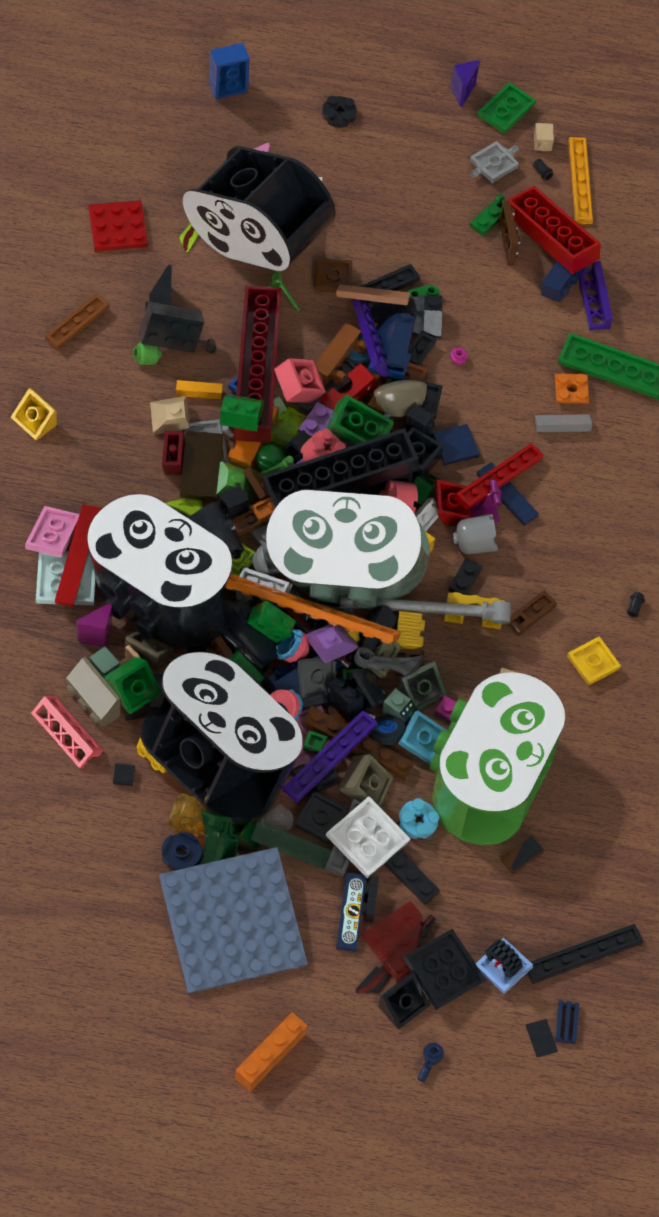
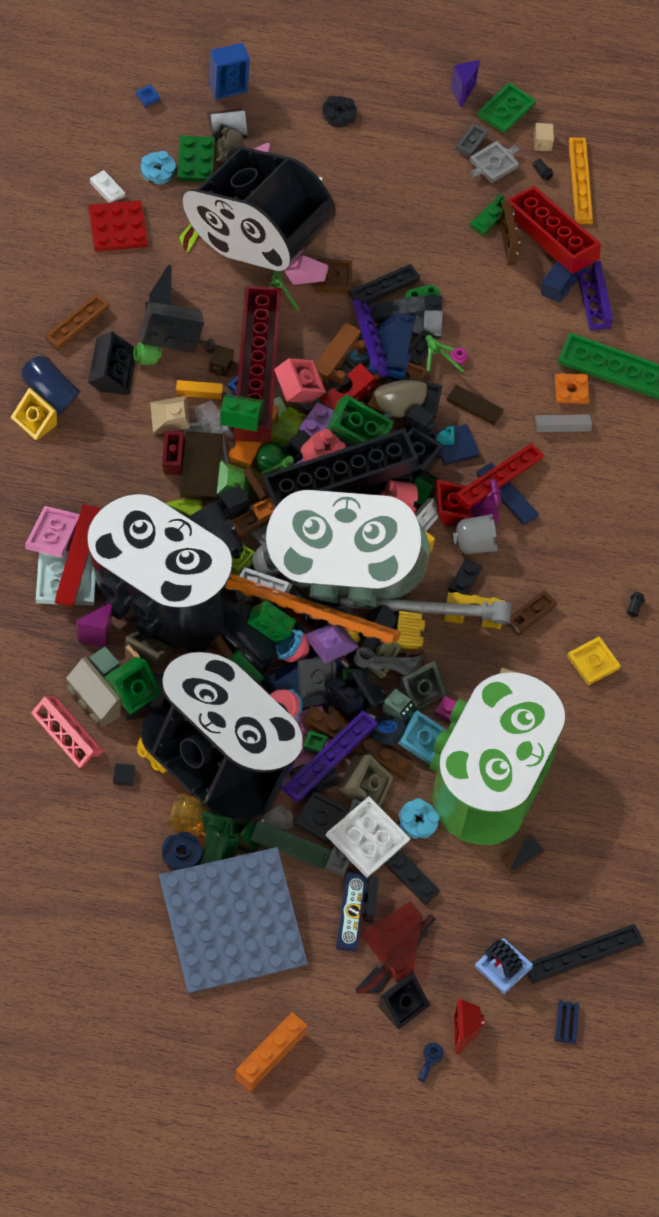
nougat tile [336,284,411,305] -> none
black plate [403,929,486,1010] -> none
black sticker [525,1019,558,1057] -> none
none -> dark blue brick [21,356,81,417]
none -> black slope [88,331,135,395]
none -> white plate [90,170,125,203]
none -> blue plate [136,84,160,107]
none -> medium azure plate [141,151,176,184]
none -> green plate [177,135,215,183]
none -> clear brick [195,400,222,433]
none -> slope [207,108,247,141]
none -> dark brown brick [209,345,234,377]
none -> dark tan cylinder [215,127,246,163]
none -> bright pink slope [284,255,329,285]
none -> bright green plant [425,335,464,373]
none -> teal tile [436,426,454,445]
none -> dark brown tile [447,385,504,426]
none -> red slope [453,999,485,1054]
none -> dark grey plate [456,123,488,157]

